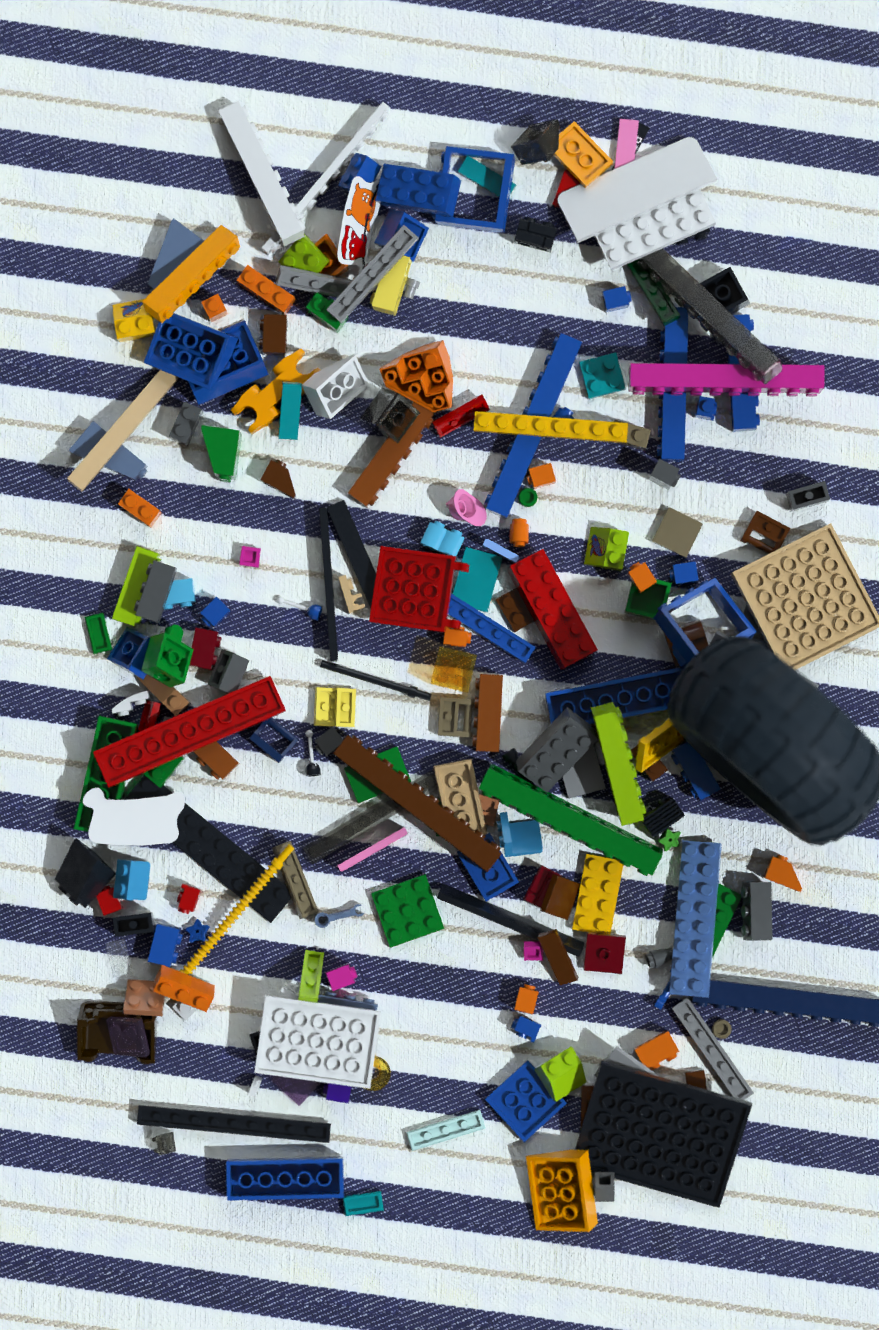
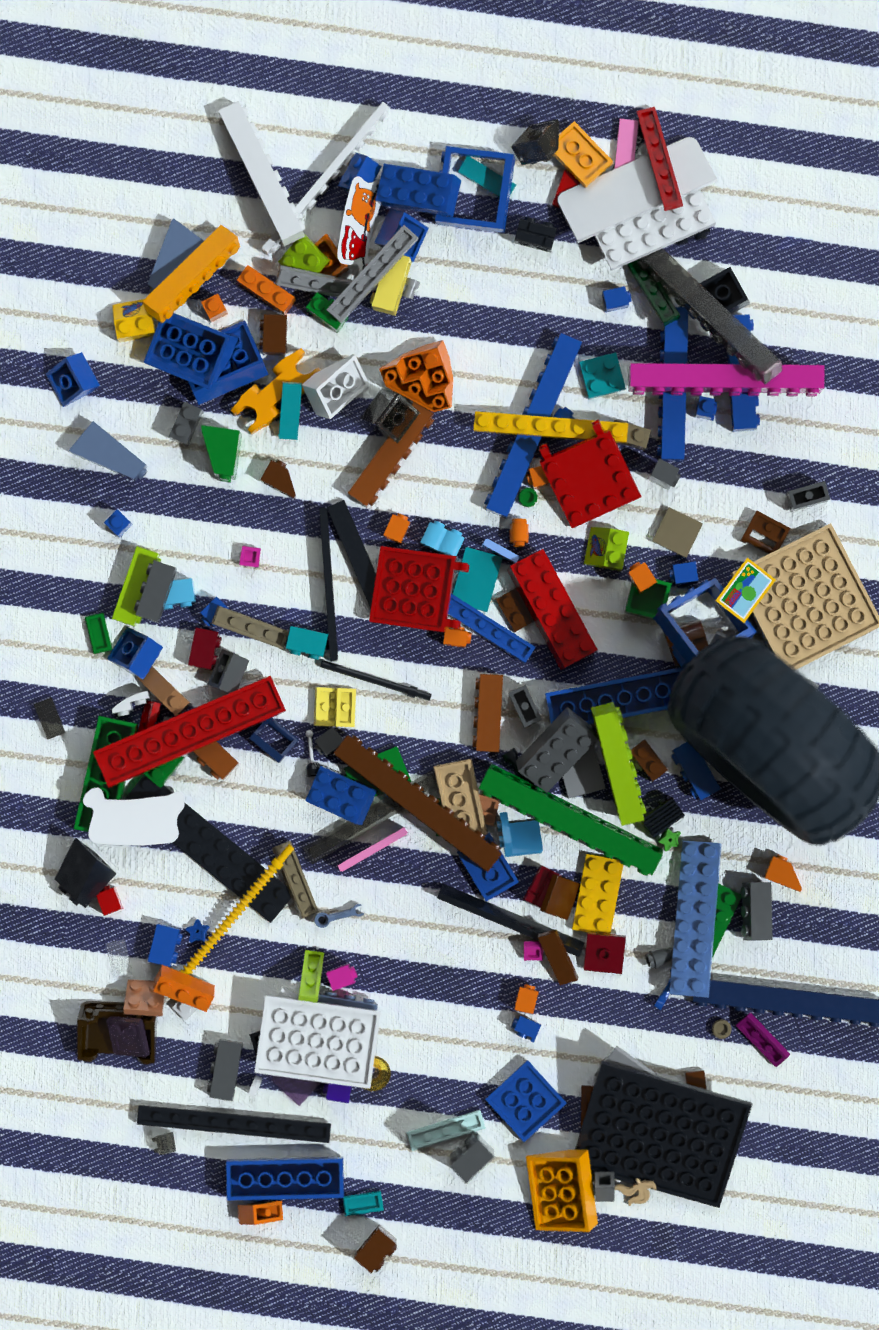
tan tile [67,370,179,492] -> none
dark azure bracket [113,859,151,901] -> none
black brick [113,912,155,937] -> none
orange brick [118,489,162,528] -> none
green brick [141,625,194,687] -> none
red brick [177,884,202,914] -> none
hinge [277,596,323,621] -> none
tan plate [338,575,365,615] -> none
green plate [371,874,444,948] -> none
clear yellow brick [431,646,477,694] -> none
red tile [432,394,490,438] -> none
dark tan plate [438,697,475,738] -> none
bright pink piece [446,489,487,526] -> none
lime slope [534,1046,587,1102] -> none
orange brick [634,1030,679,1070] -> none
yellow plate [635,718,685,773] -> none
light grey plate [672,997,754,1100] -> none
none -> clear smoke tile [34,697,66,740]
none -> blue slope [46,352,100,407]
none -> blue brick [104,509,133,538]
none -> dark grey brick [207,1039,243,1101]
none -> dark tan tile [211,605,289,650]
none -> orange slope [238,1200,283,1225]
none -> teal brick [286,626,329,660]
none -> blue brick [305,766,377,825]
none -> reddish brown brick [353,1224,397,1274]
none -> orange brick [383,513,410,544]
none -> dark grey brick [450,1133,495,1184]
none -> dark grey brick [508,685,542,728]
none -> red plate [539,419,641,528]
none -> tan piece [615,1178,656,1206]
none -> red plate [637,106,683,211]
none -> sticker [715,558,776,623]
none -> magenta plate [736,1012,790,1067]

